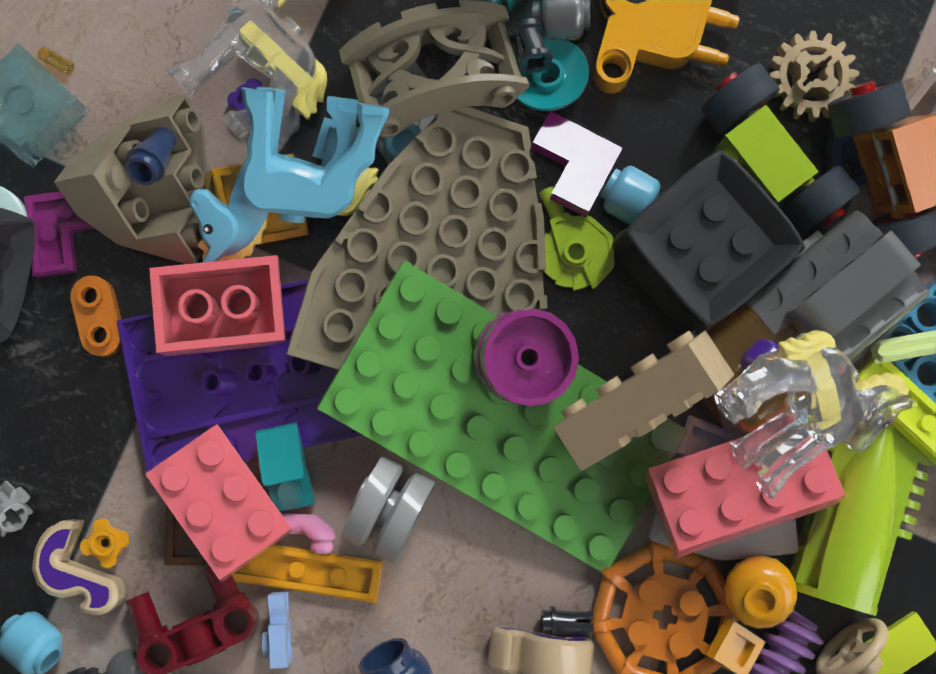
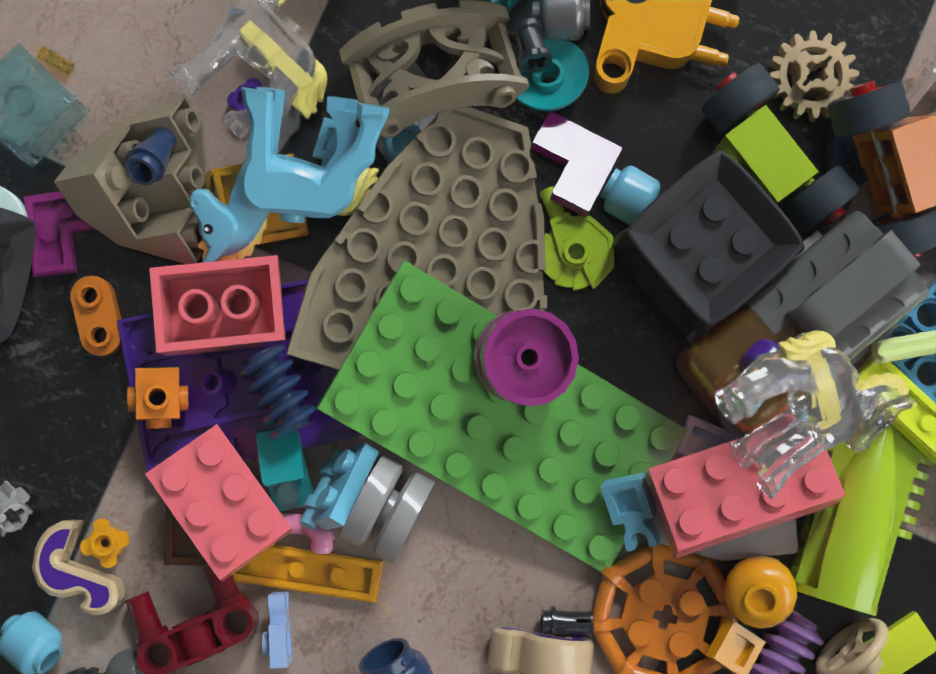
tan wedge [553,330,734,471] -> none
none -> orange brick [127,367,188,429]
none -> dark blue piece [239,344,317,441]
none -> medium azure plate [299,443,379,530]
none -> medium azure plate [600,472,661,551]

